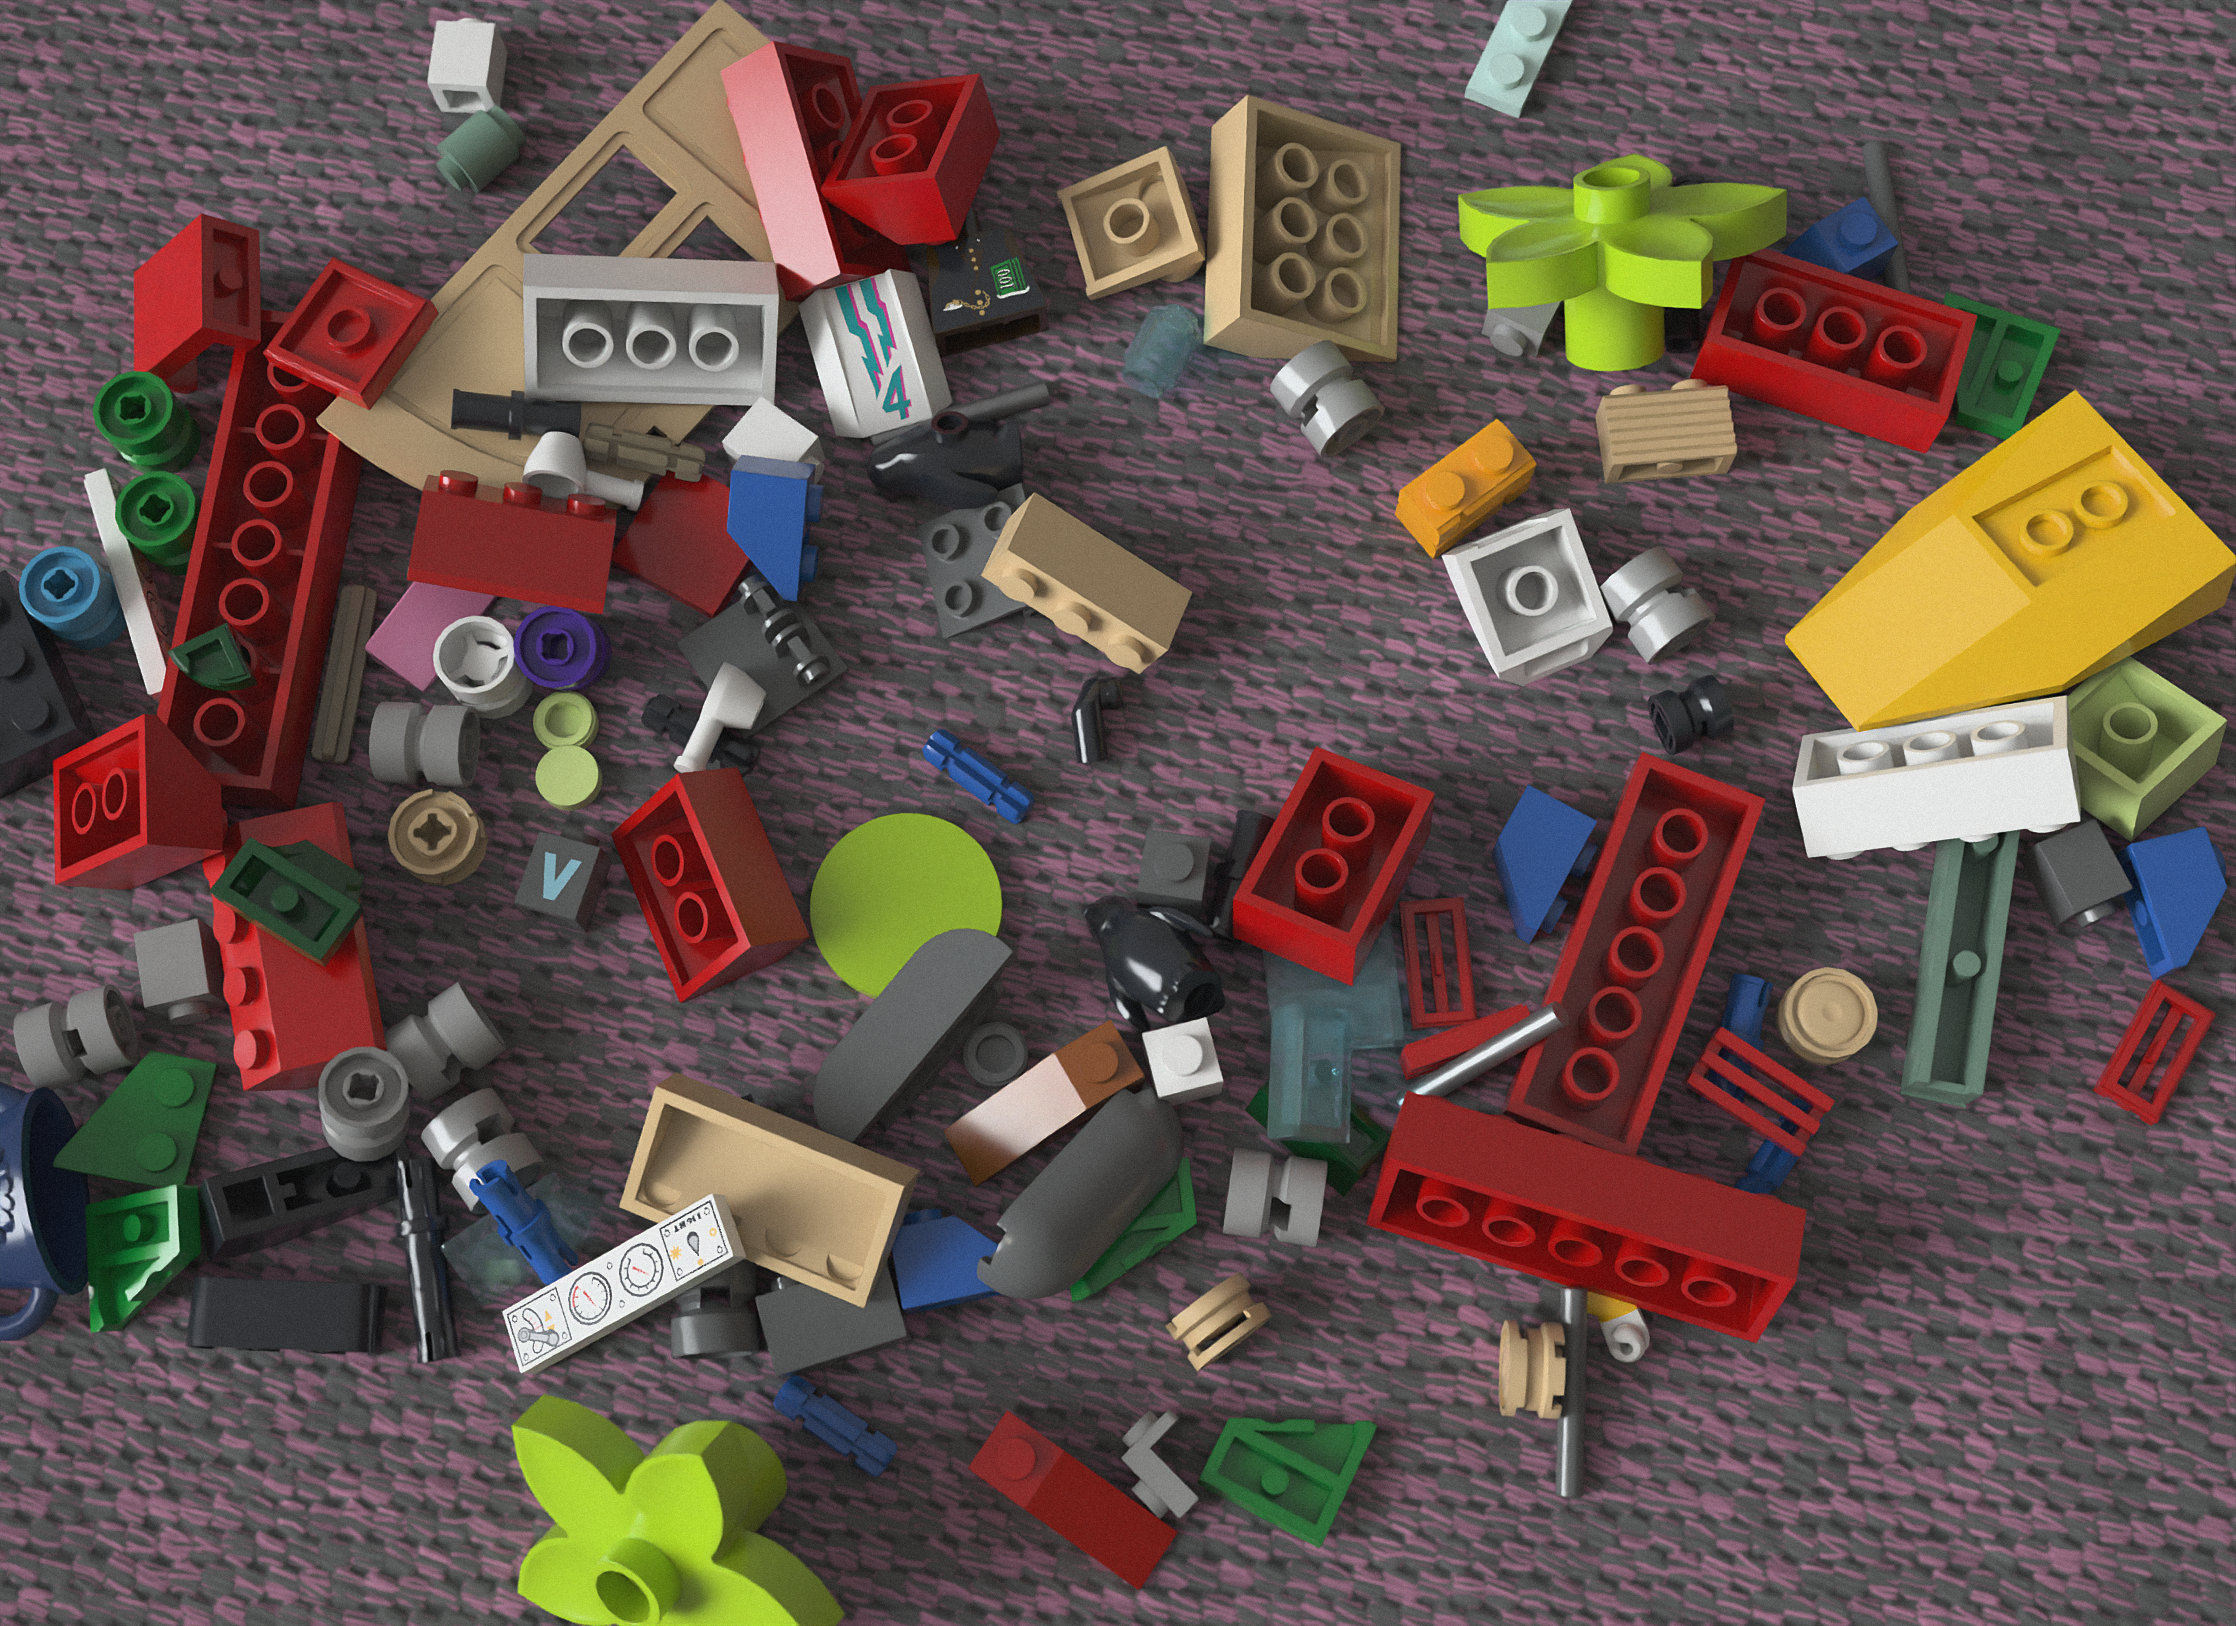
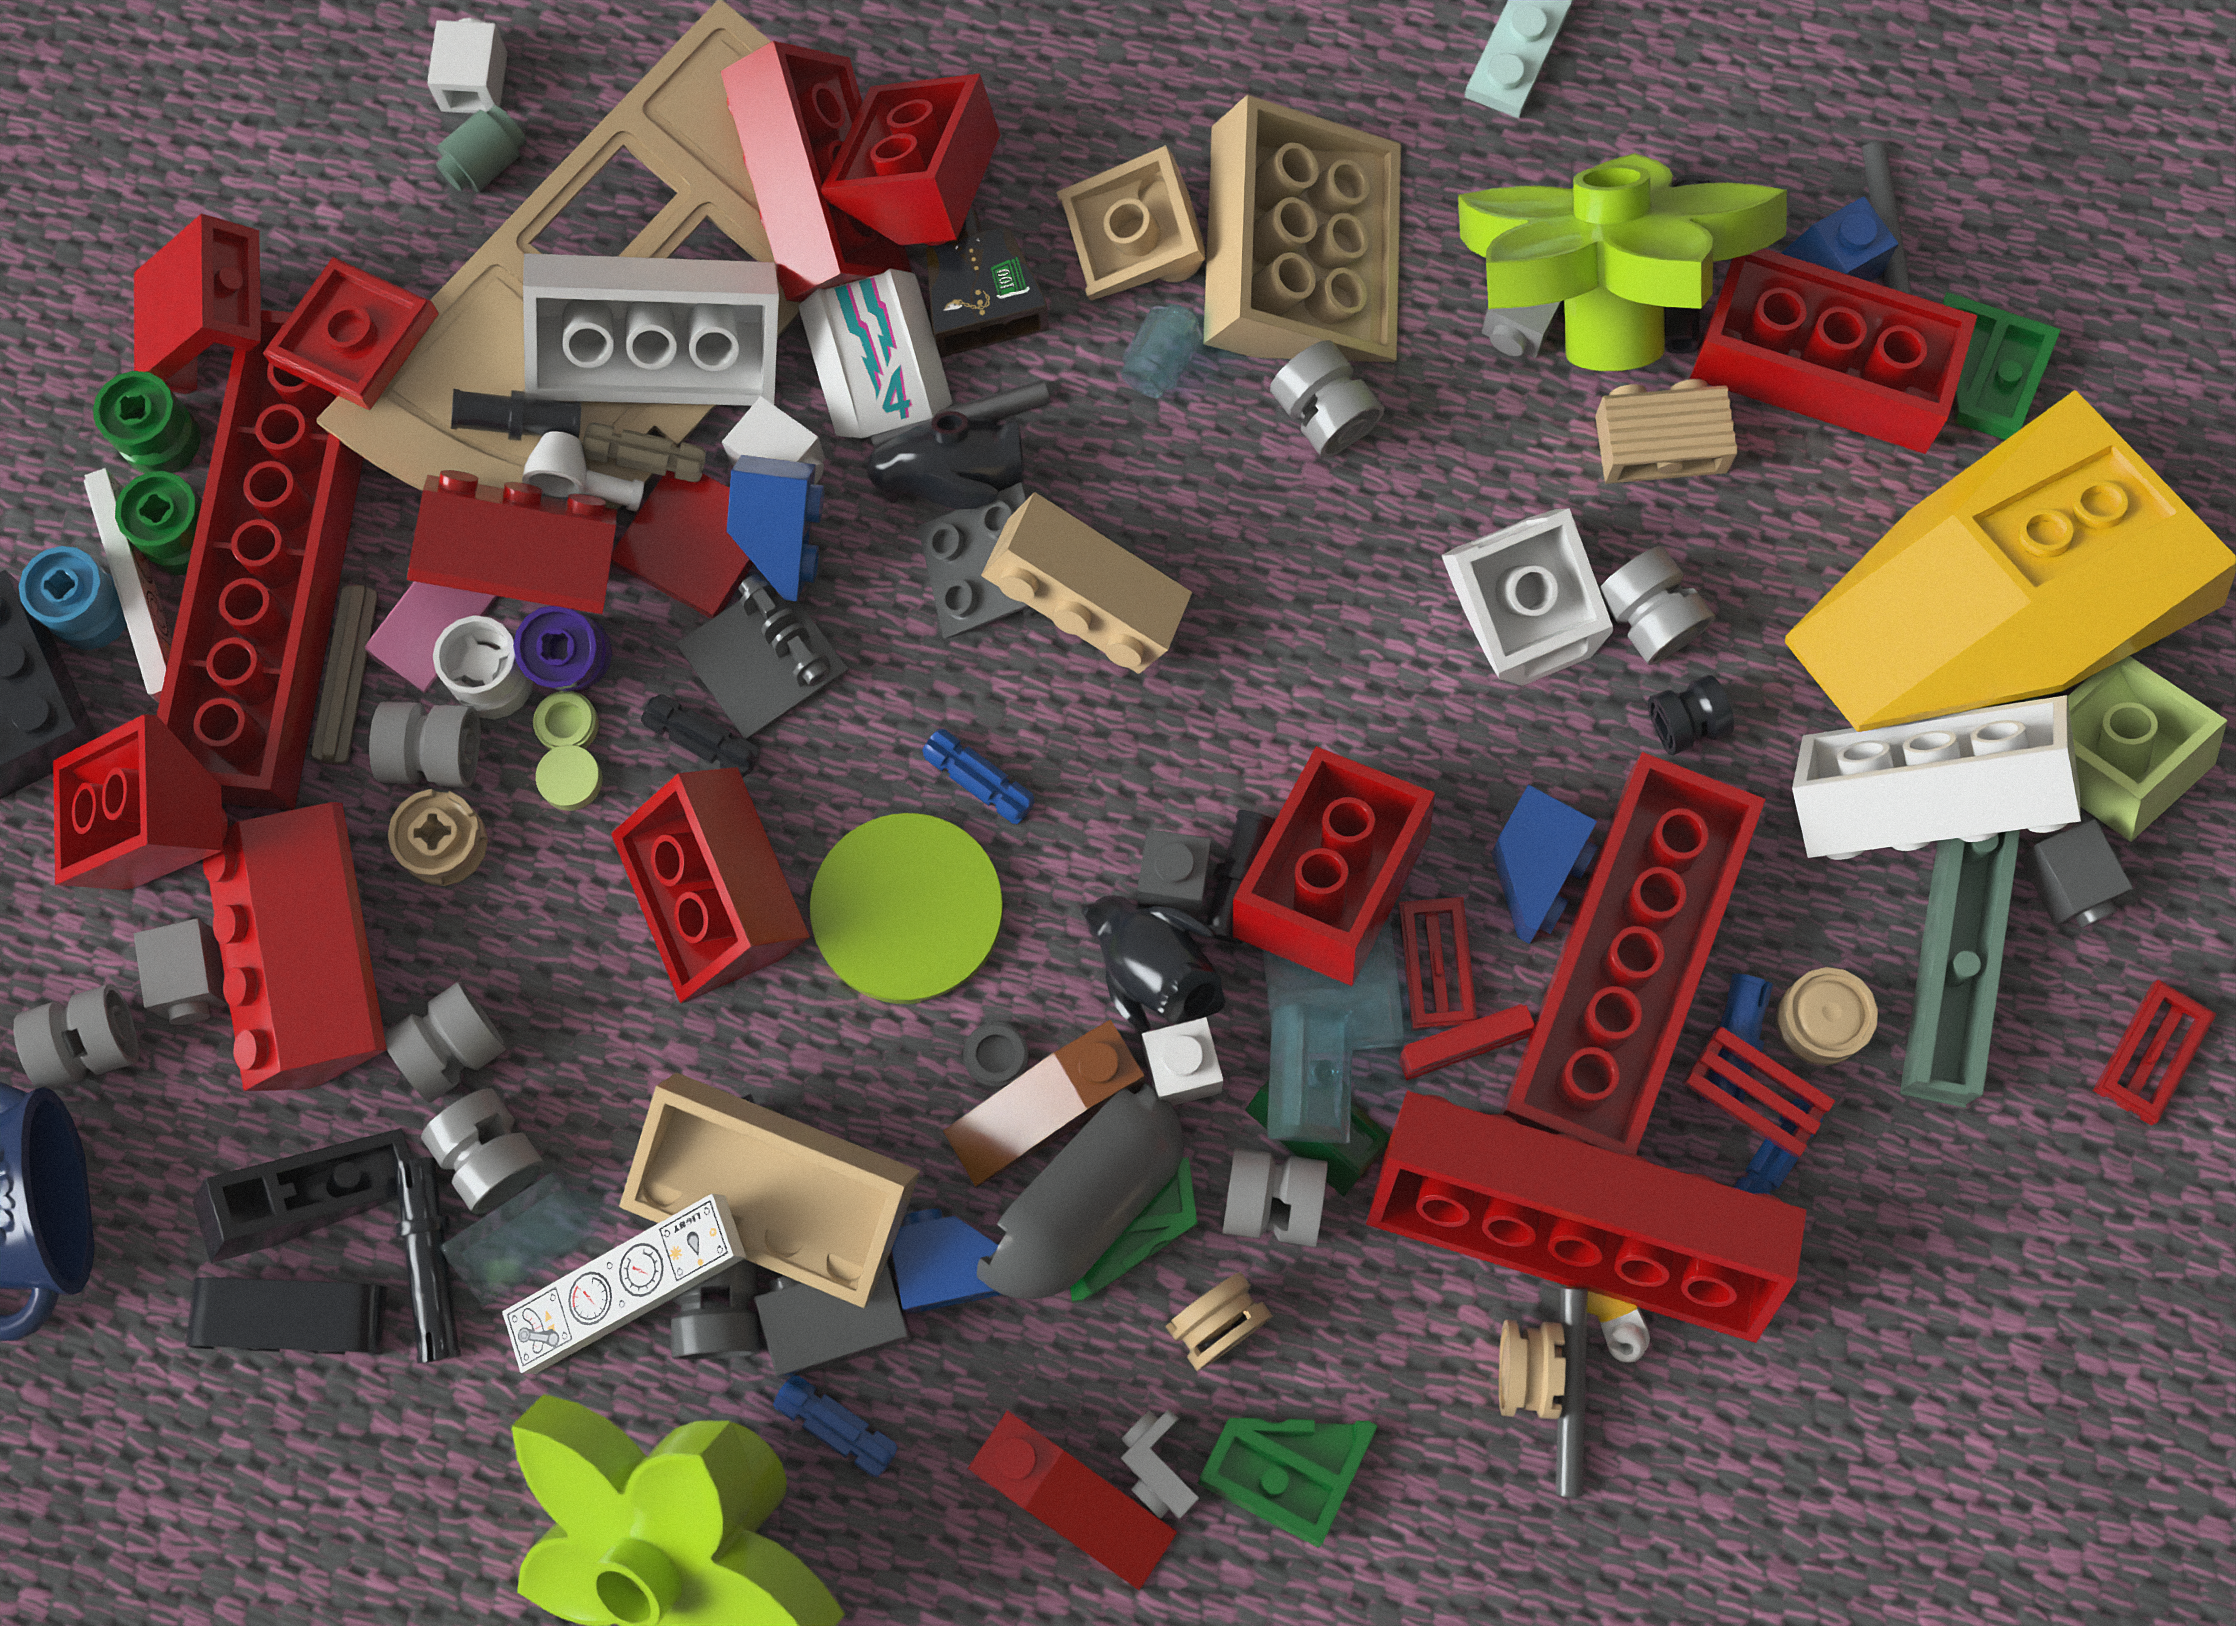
green wing [53,1050,219,1189] -> none
green wing [85,1185,201,1333] -> none
dark green tile [167,623,258,691] -> none
dark green slope [209,837,364,967] -> none
light grey wheel [318,1047,410,1161] -> none
blue pin [469,1159,579,1285] -> none
dark grey brick [514,828,612,933] -> none
white bar [674,662,767,773] -> none
dark grey brick [813,928,1017,1146] -> none
black arm [1071,675,1123,763] -> none
light orange brick [1395,419,1537,560] -> none
flat silver bar [1396,1001,1569,1108] -> none
blue slope [2115,826,2227,980] -> none

